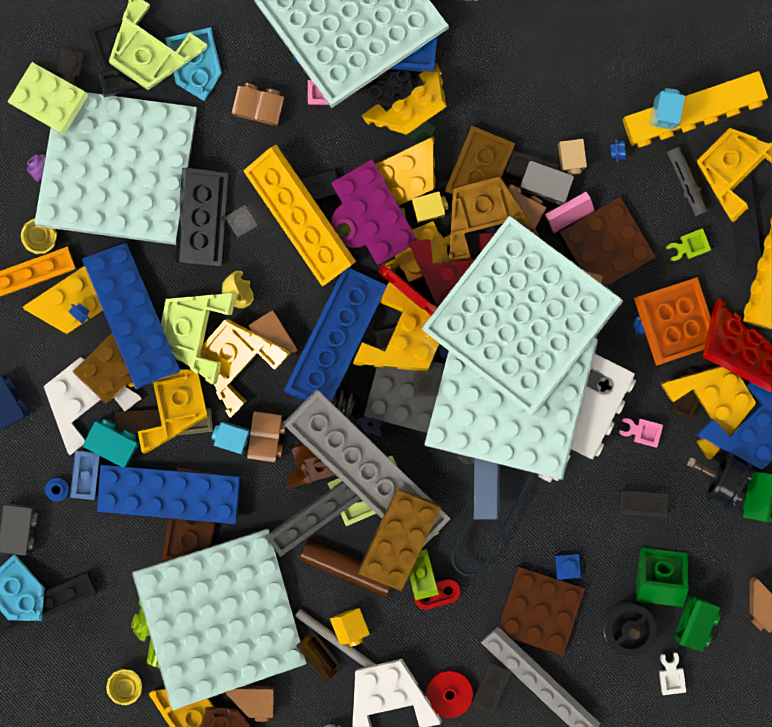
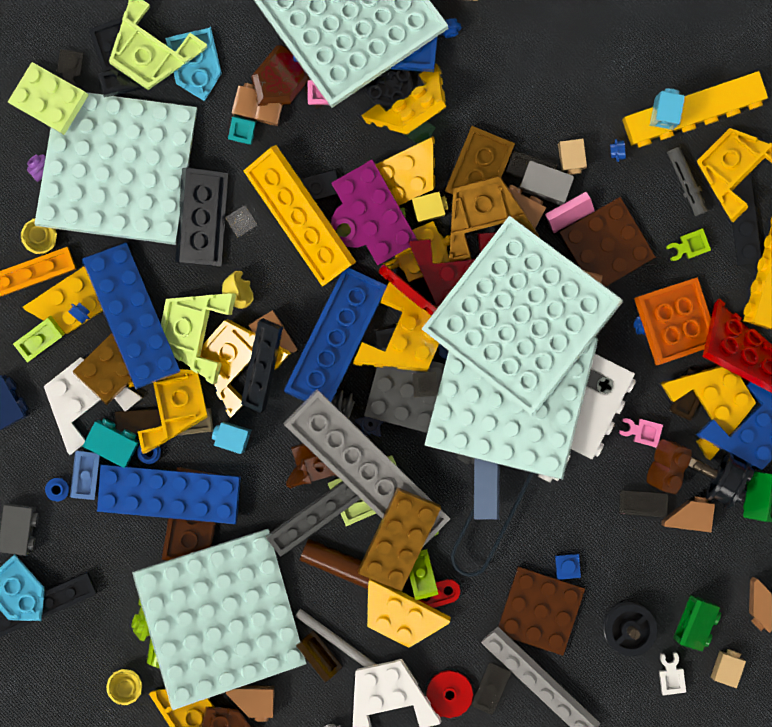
medium nougat brick [247,411,286,462] -> none
yellow brick [330,608,370,647] -> none
green slope [636,547,688,607] -> none
none -> lime plate [13,316,65,363]
none -> blue plate [137,445,161,464]
none -> teal plate [228,115,257,145]
none -> black plate [241,318,283,413]
none -> reddish brown tile [251,45,310,106]
none -> yellow wing [367,578,451,648]
none -> blue plate [440,18,462,38]
none -> reddish brown brick [647,439,692,494]
none -> medium nougat slope [661,496,715,532]
none -> tan brick [711,649,746,688]

